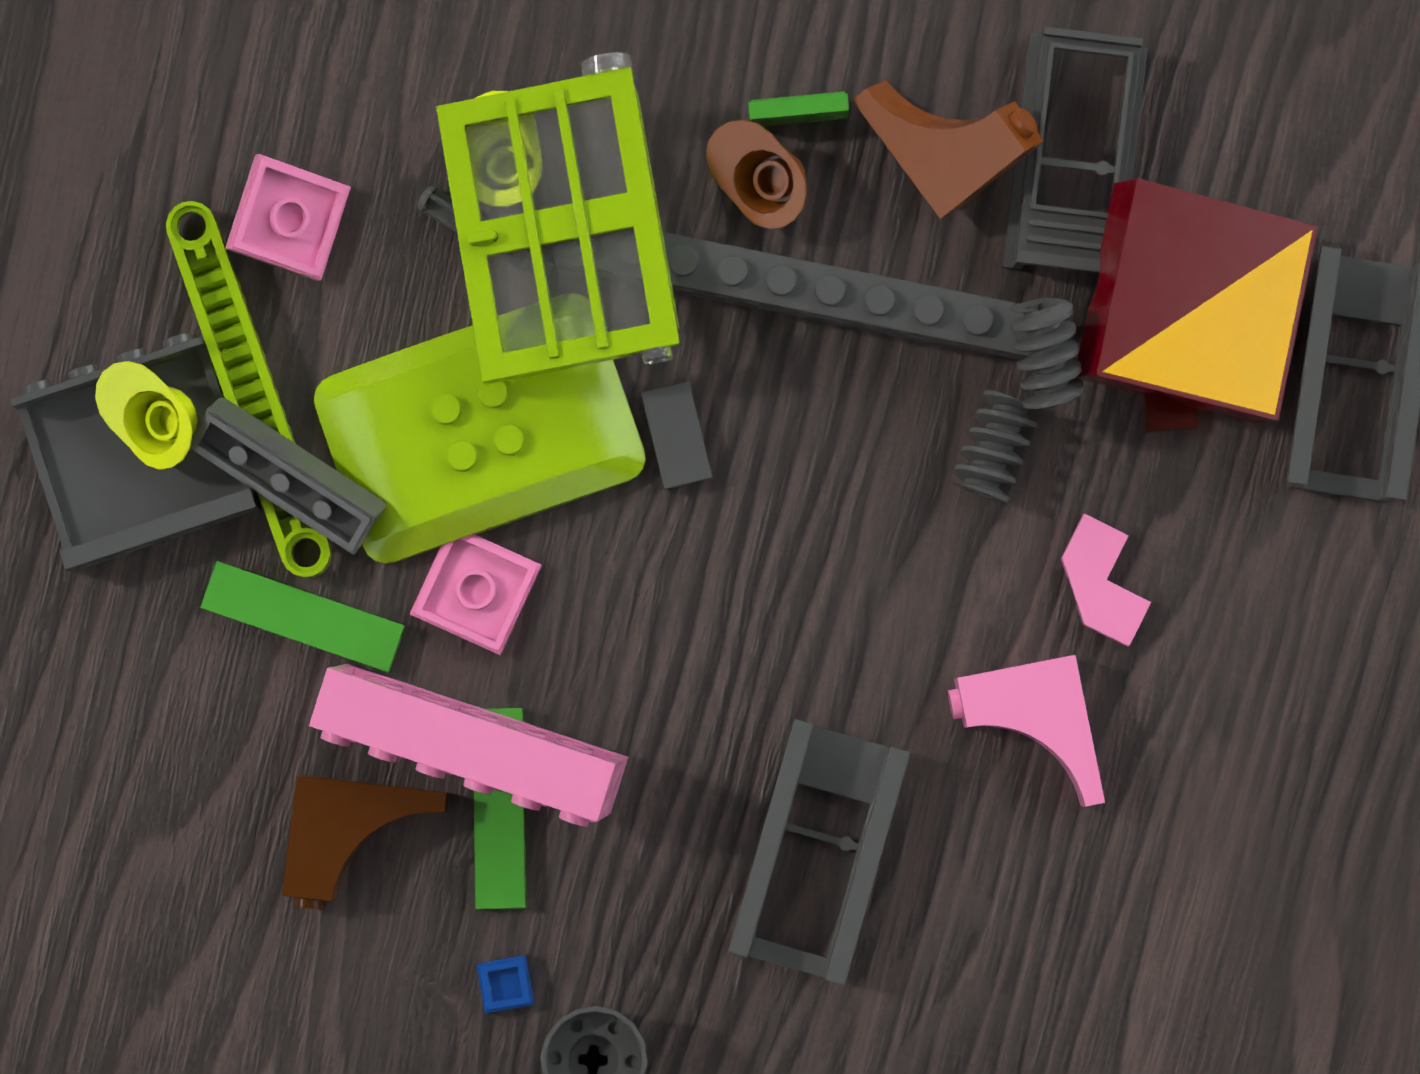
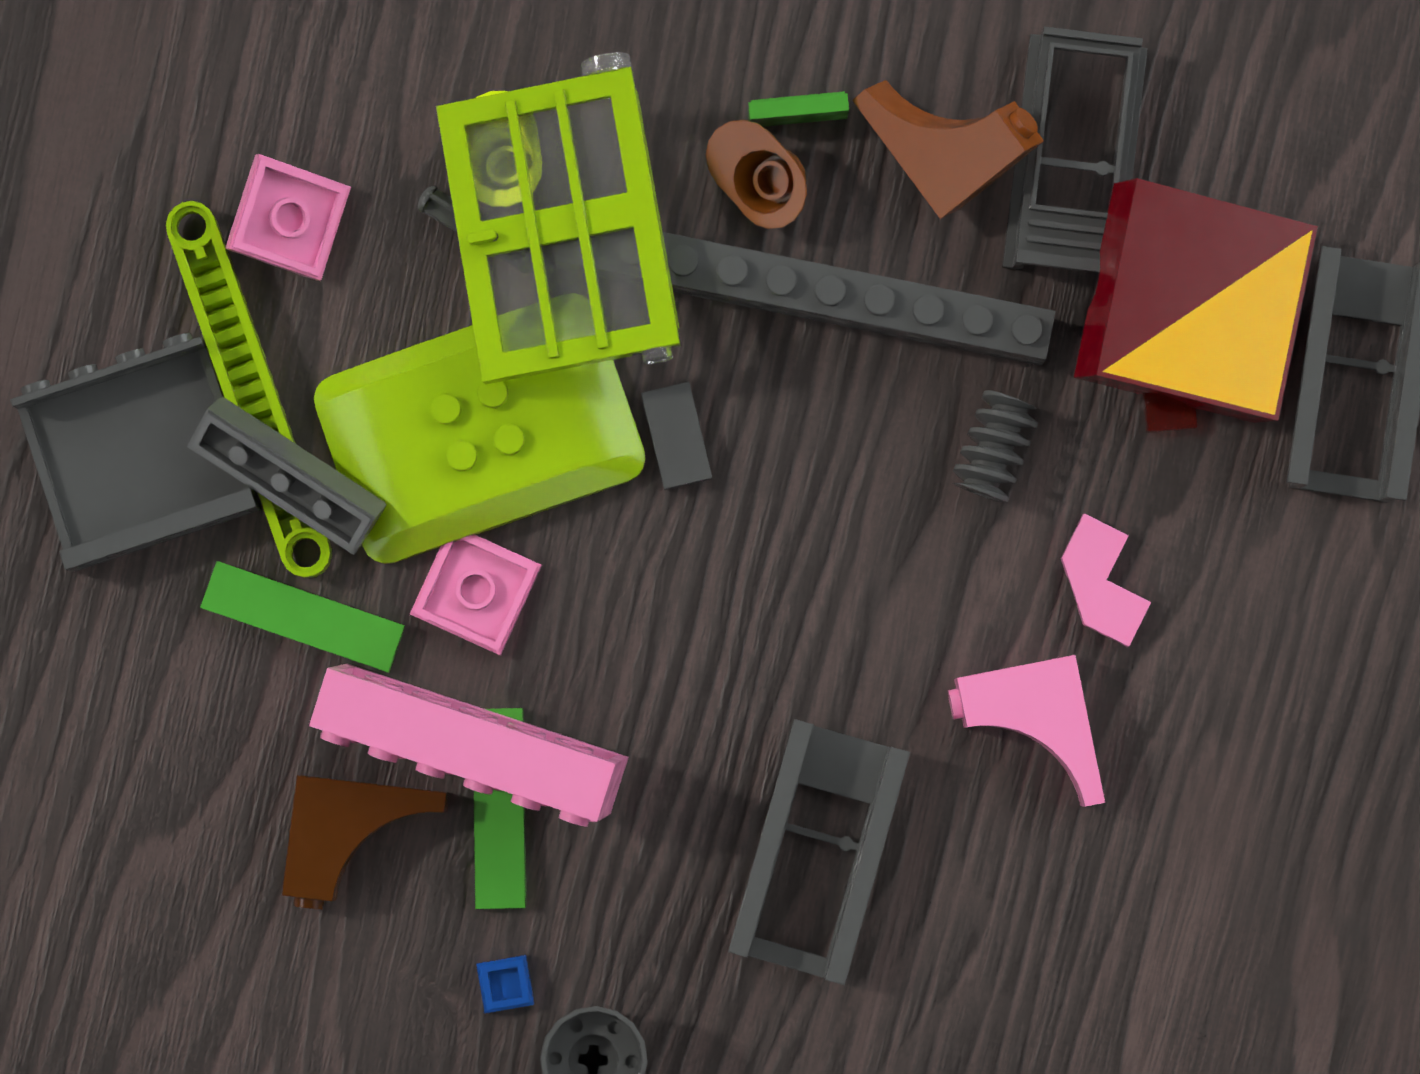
neon yellow piece [95,361,198,470] -> none
dark grey piece [1010,298,1084,409] -> none

